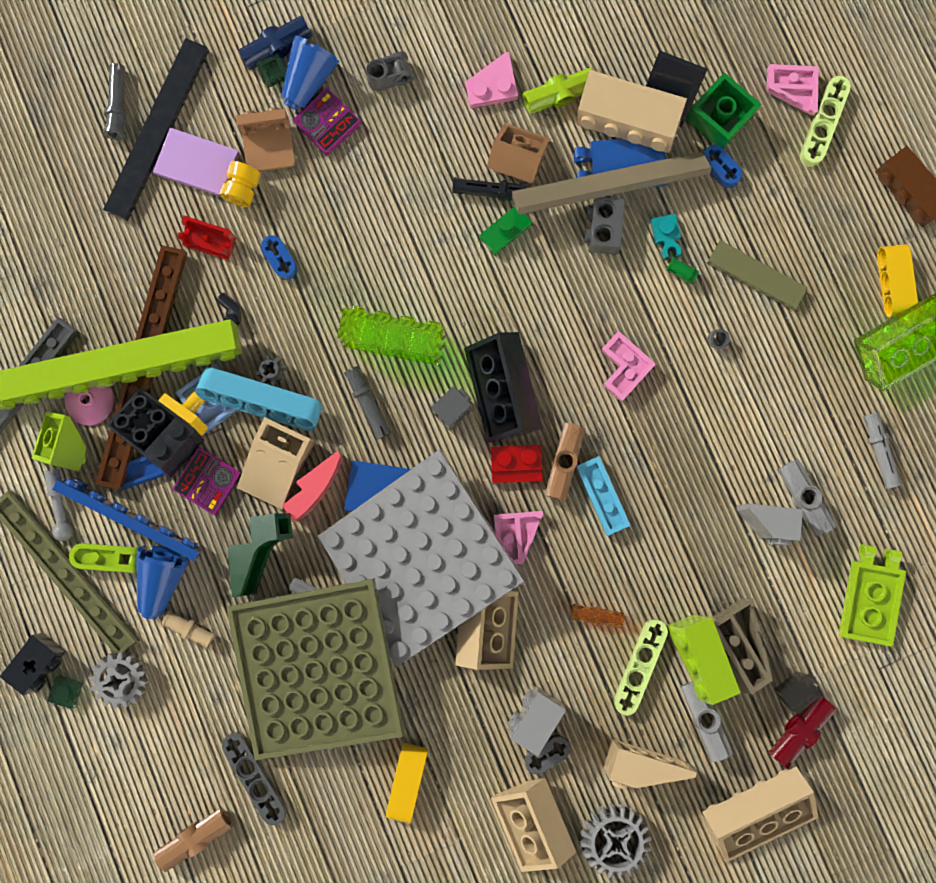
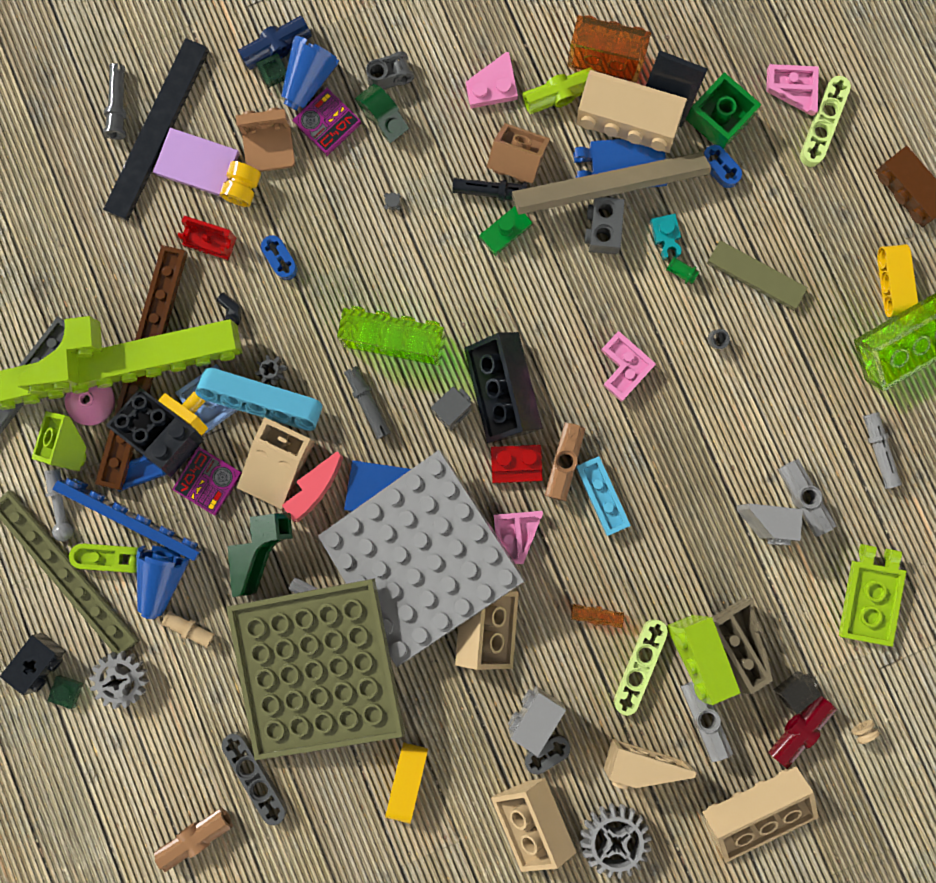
none -> lime arch [17,316,102,394]
none -> dark green brick [355,84,409,143]
none -> dark grey piece [384,193,402,210]
none -> clear orange brick [567,15,651,83]
none -> tan bush [851,720,880,744]

